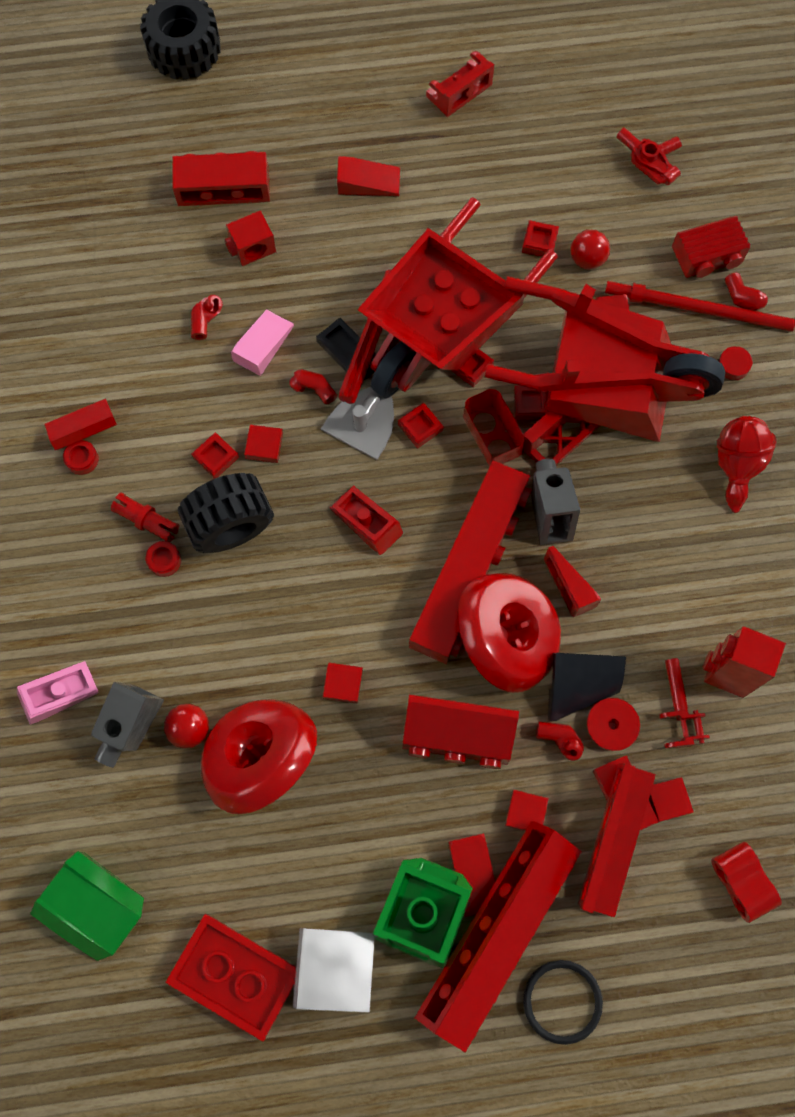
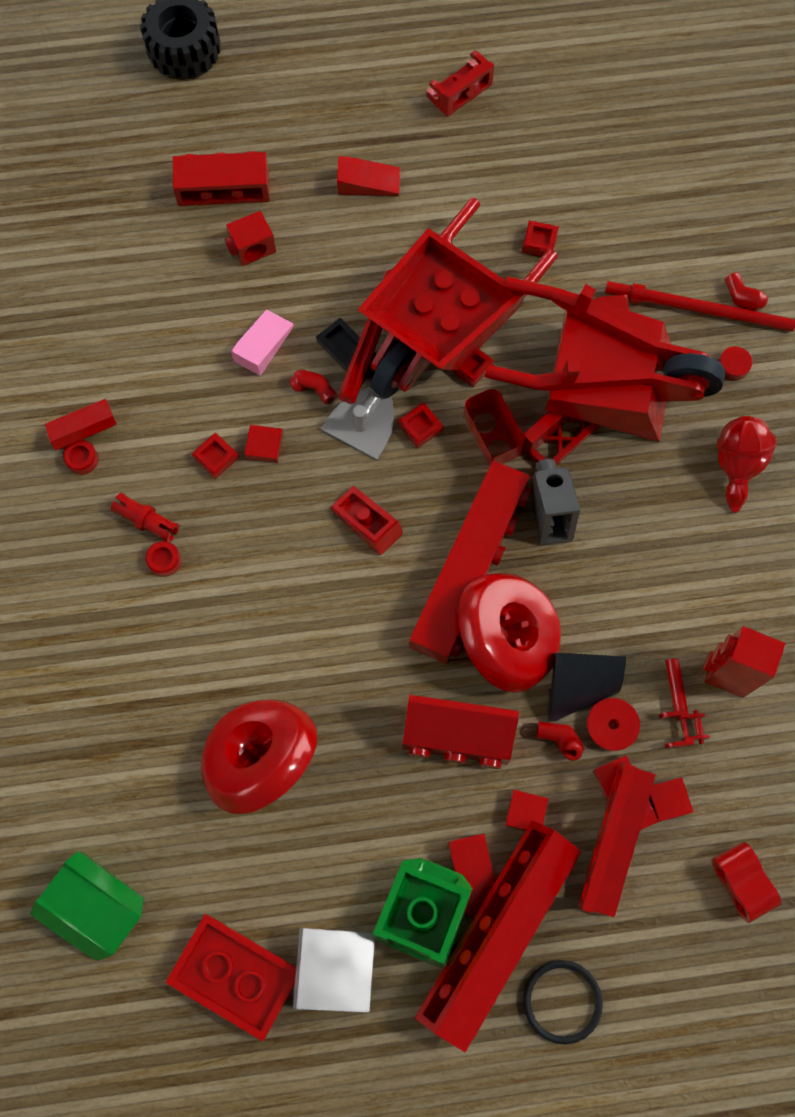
bright pink slope [17,661,98,725] -> none
dark grey torso [91,682,164,768] -> none
red piece [164,704,209,749] -> none
black tyre [178,473,274,553] -> none
red arm [191,295,223,340] -> none
red tile [323,663,363,704] -> none
red tile [514,385,549,420] -> none
red slope [543,546,601,617] -> none
red piece [571,229,610,270] -> none
red piece [616,128,682,186] -> none
red brick [672,216,750,278] -> none

